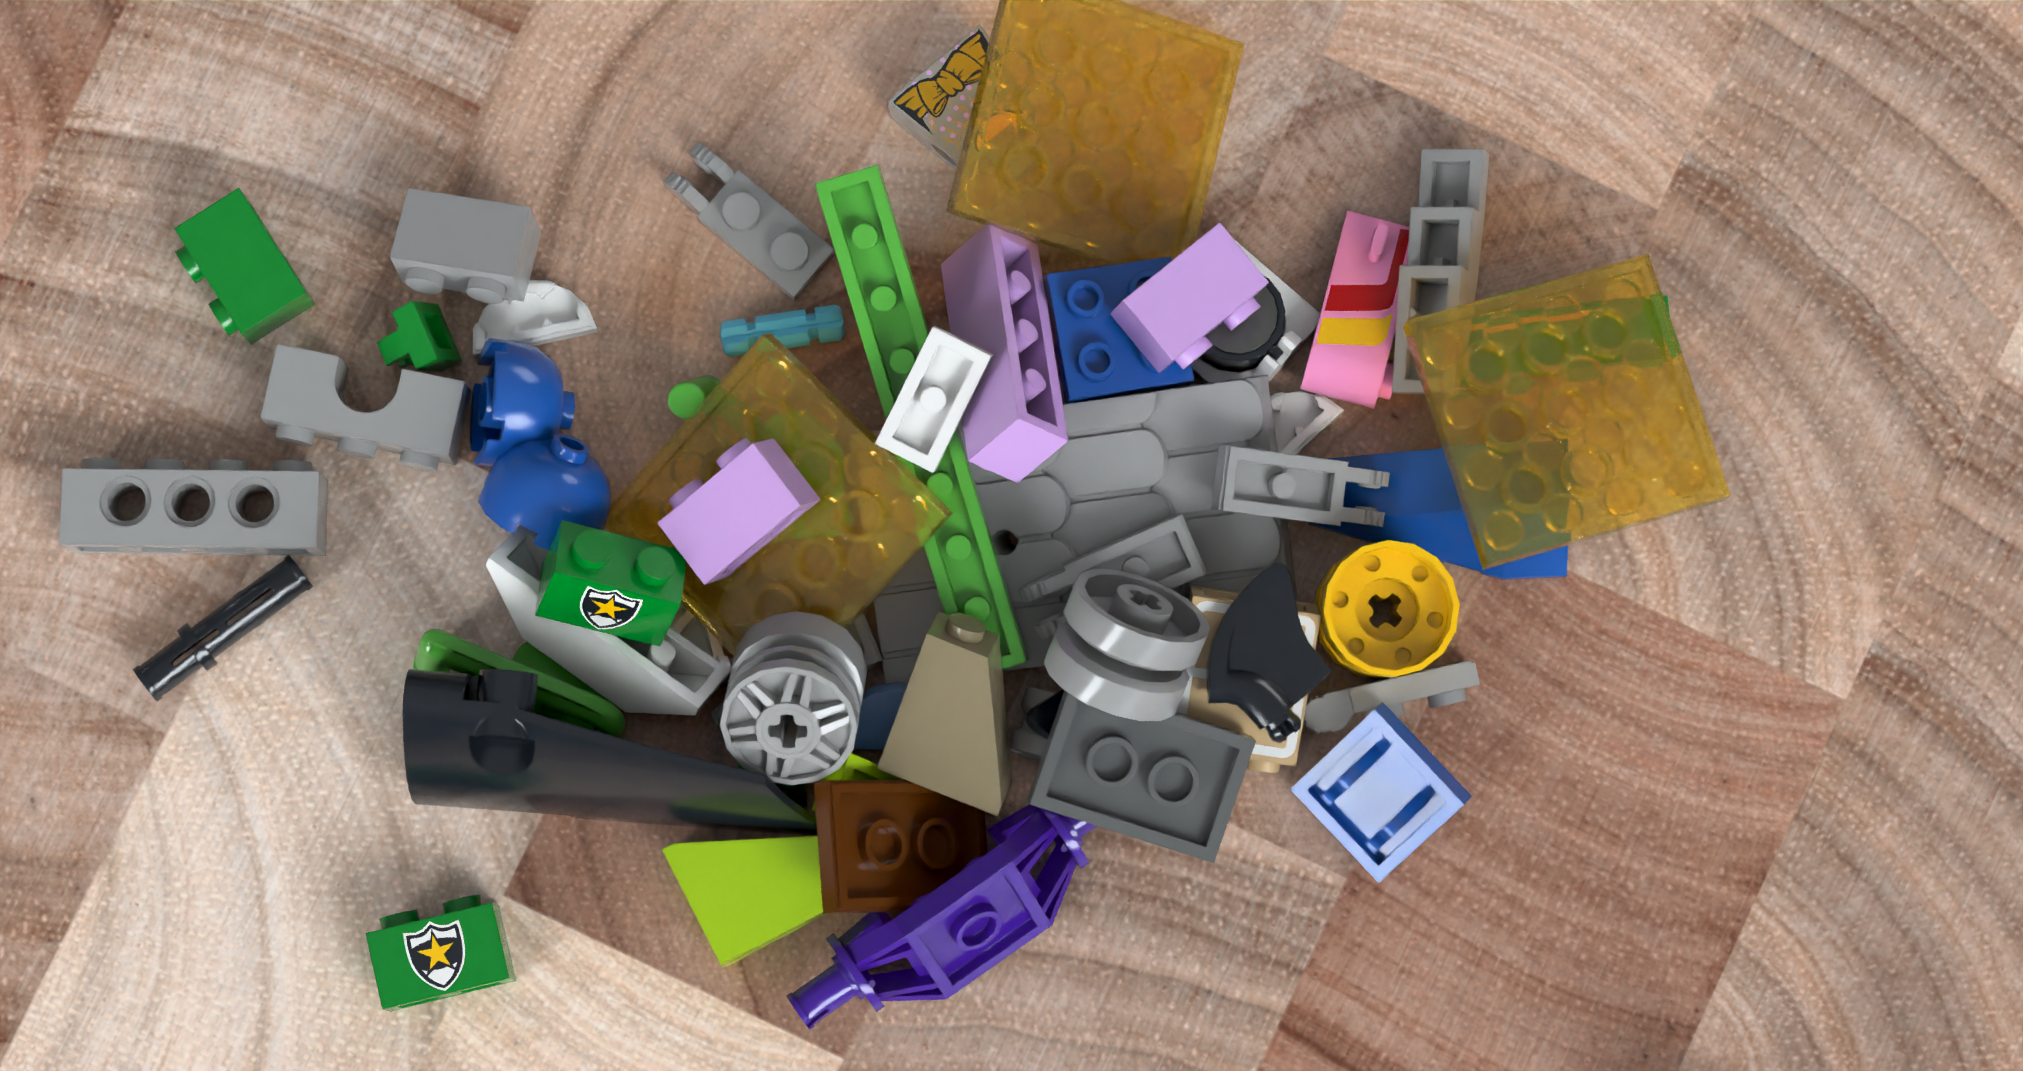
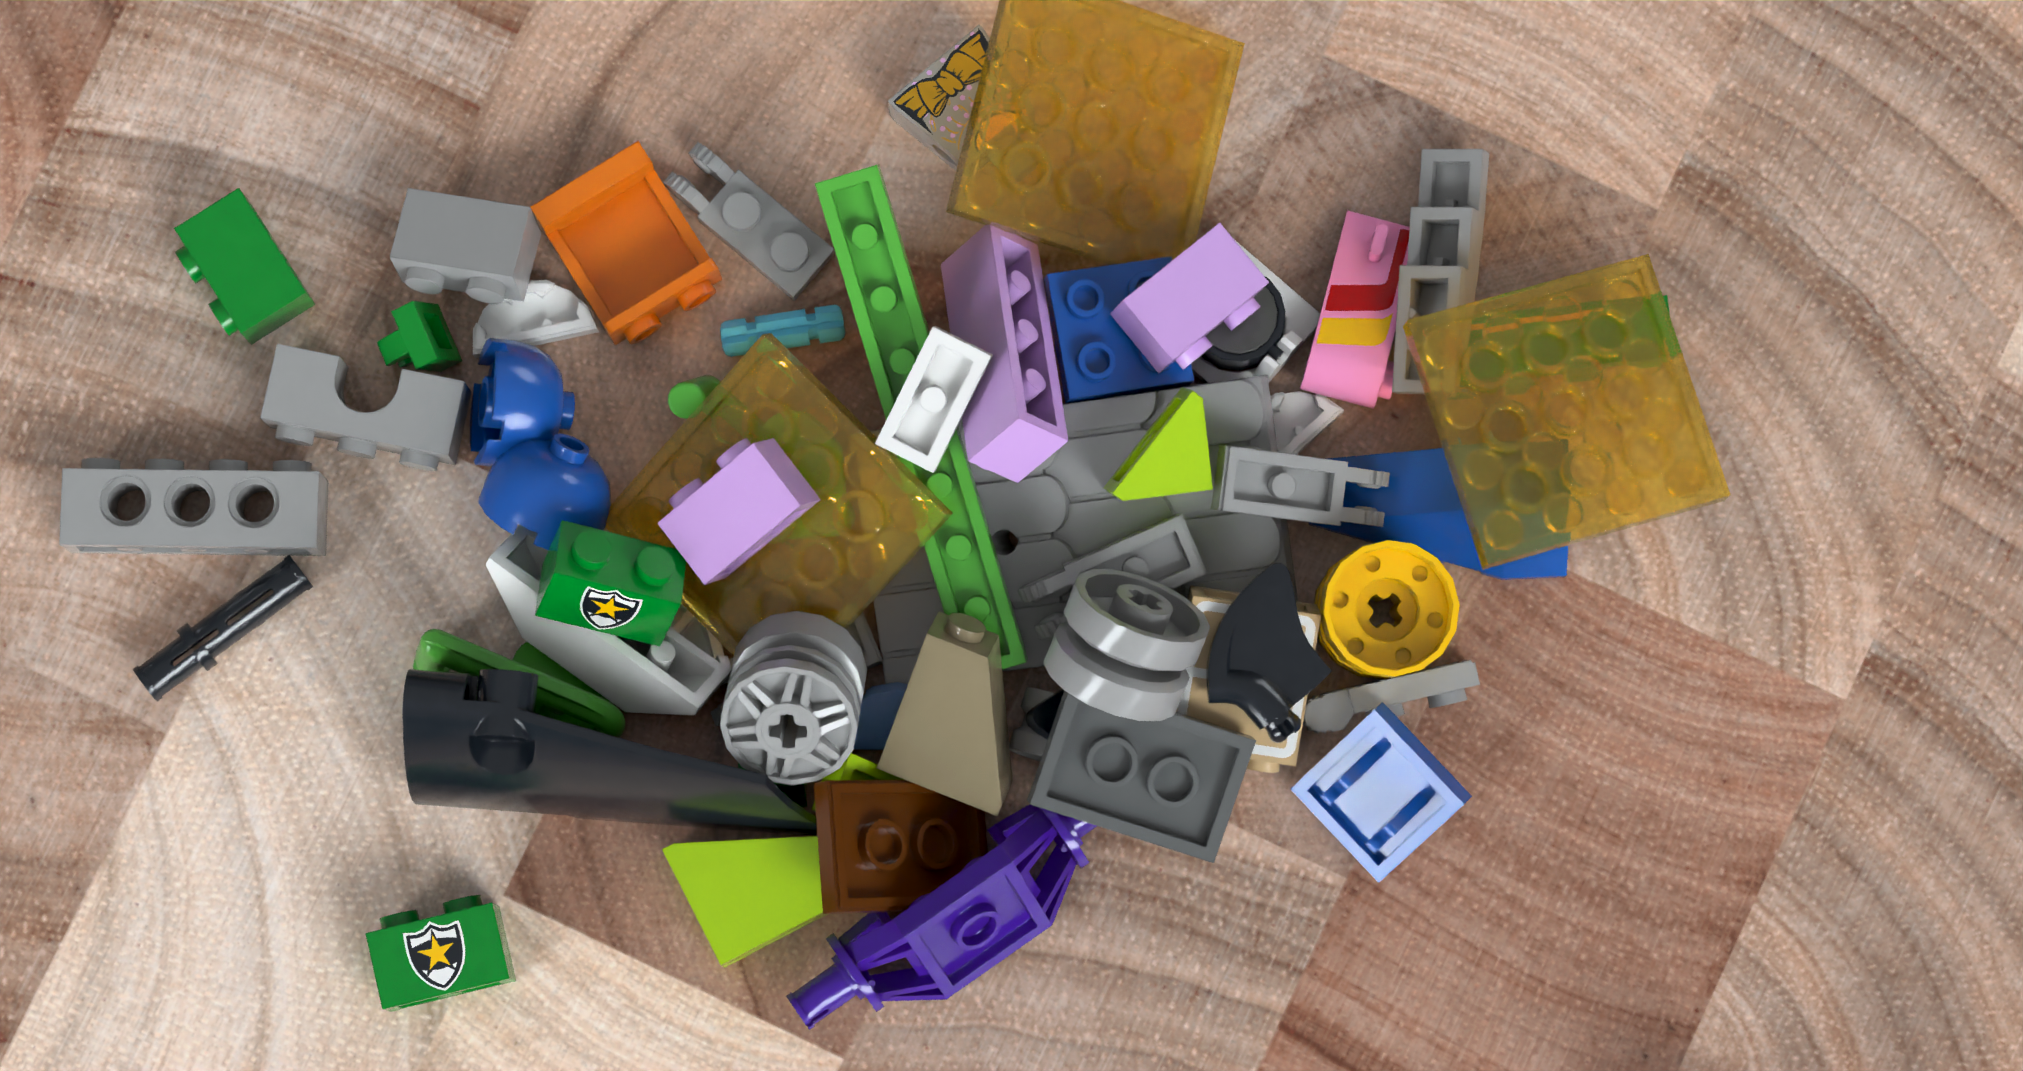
none -> orange panel [530,141,722,345]
none -> lime slope [1103,387,1213,501]

